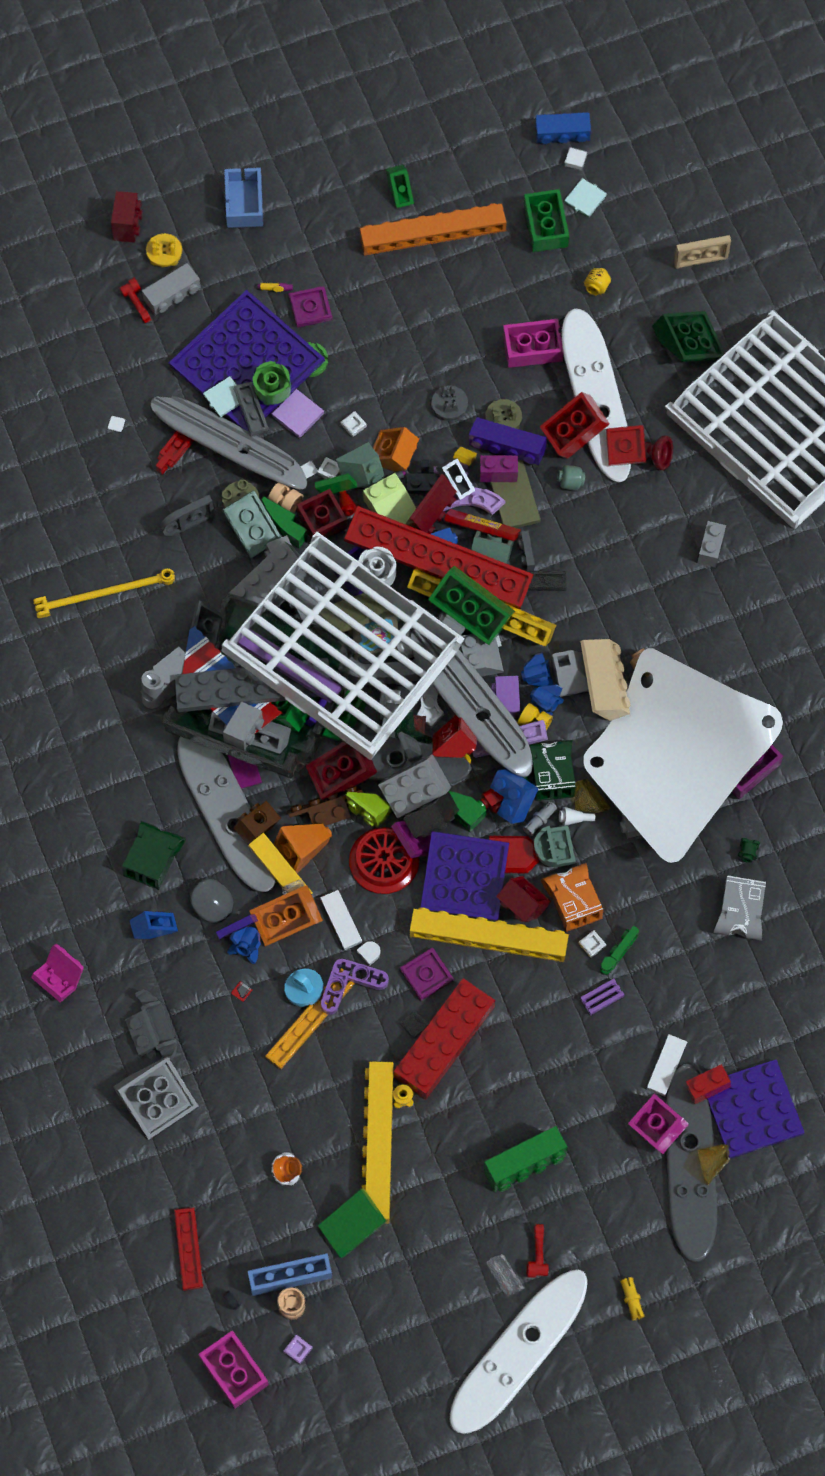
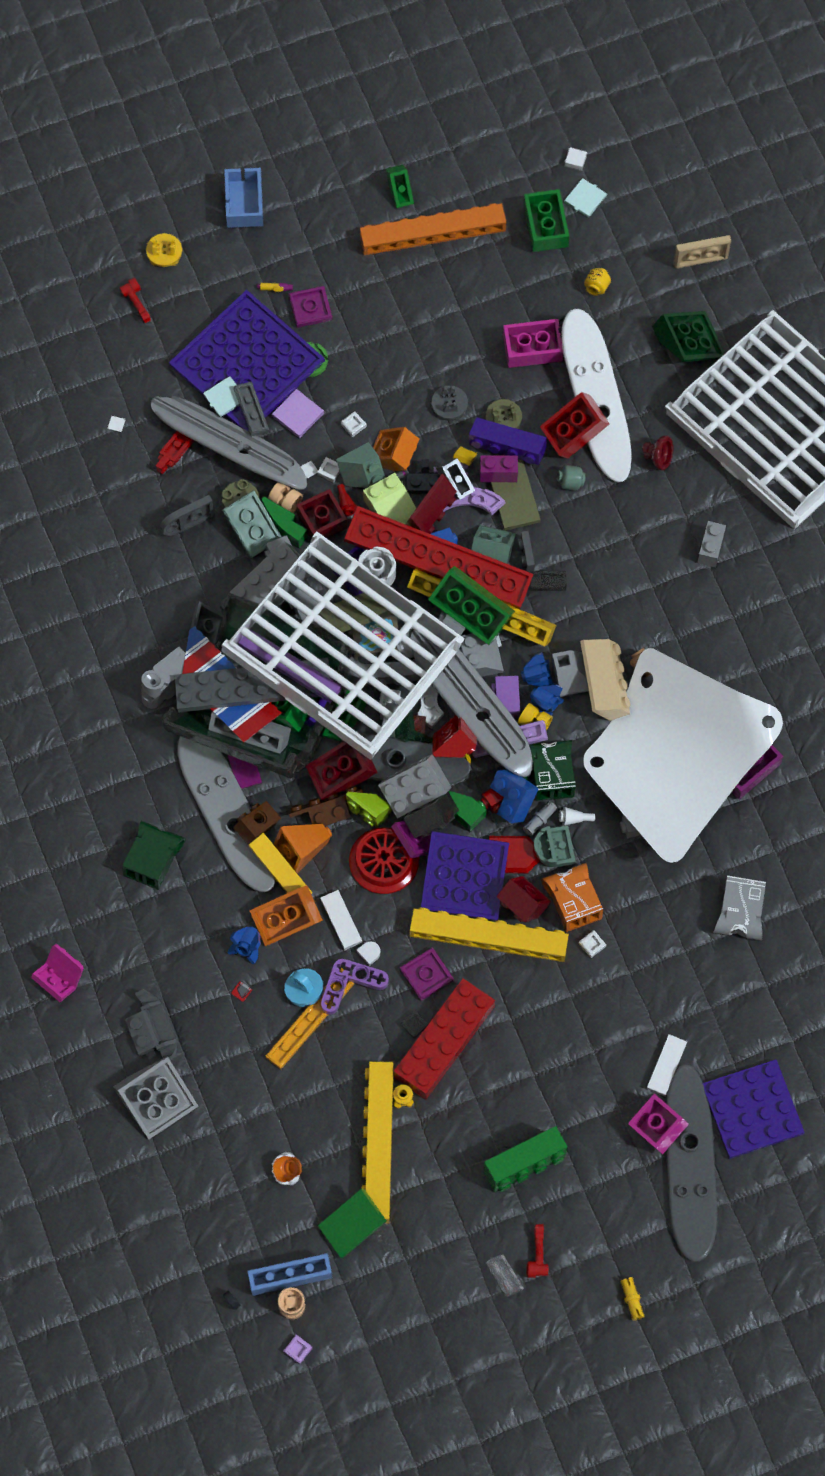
yellow hinge [33,568,175,618] -> none
dark red brick [111,191,143,243] -> none
blue slope [129,911,178,939] -> none
light grey brick [142,263,201,315] -> none
red tile [174,1207,203,1291] -> none
dark grey piece [189,879,233,922] -> none
dark pink brick [199,1331,268,1409] -> none
dark purple tile [216,914,258,939] -> none
light grey brick [223,702,264,751] -> none
bright green brick [253,361,291,405] -> none
clear tile [281,879,305,895] -> none
green tile [315,473,357,494] -> none
dark grey slope [398,732,423,762] -> none
red tile [444,509,521,541] -> none
white piece [450,1270,587,1433] -> none
blue brick [535,113,591,144] -> none
clear yellow slope [575,778,611,813] -> none
medium lavender tile [580,979,624,1016] -> none
green hinge [600,925,639,975] -> none
red tile [606,425,646,466] -> none
red brick [686,1064,731,1104] -> none
clear yellow slope [697,1144,730,1185] -> none
dark green brick [738,838,760,863] -> none

